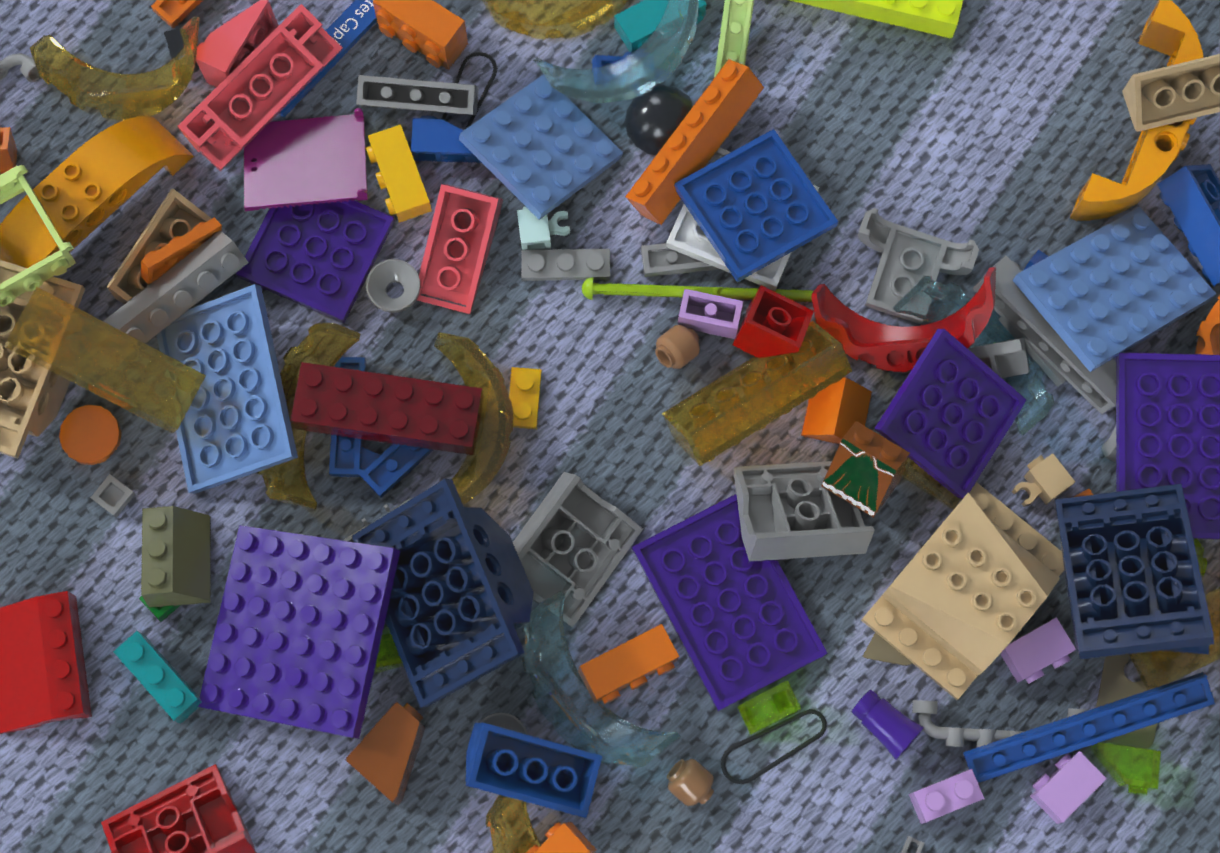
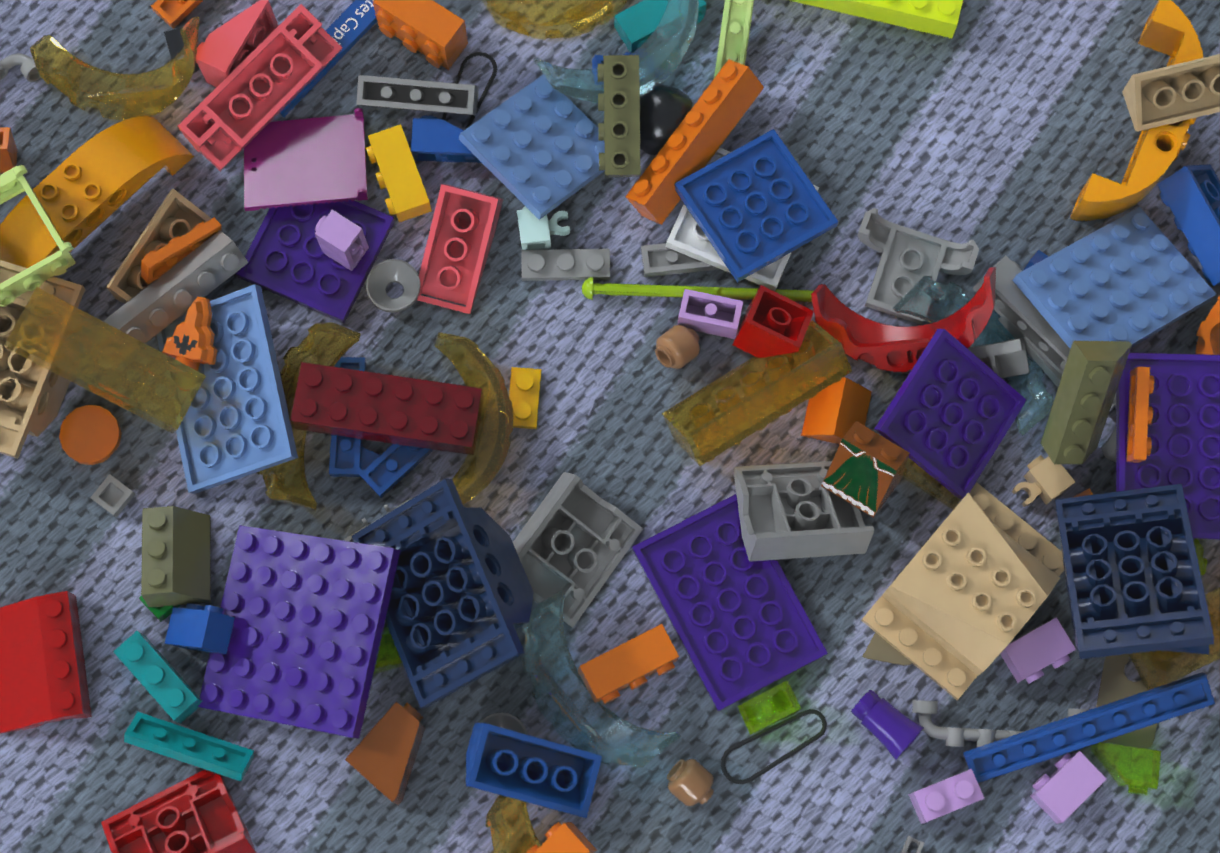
none -> teal plate [124,712,254,781]
none -> orange rock [162,296,217,371]
none -> blue brick [164,603,235,654]
none -> lavender brick [315,210,369,271]
none -> olive brick [598,55,641,178]
none -> olive slope [1040,341,1132,464]
none -> orange plate [1126,366,1154,463]

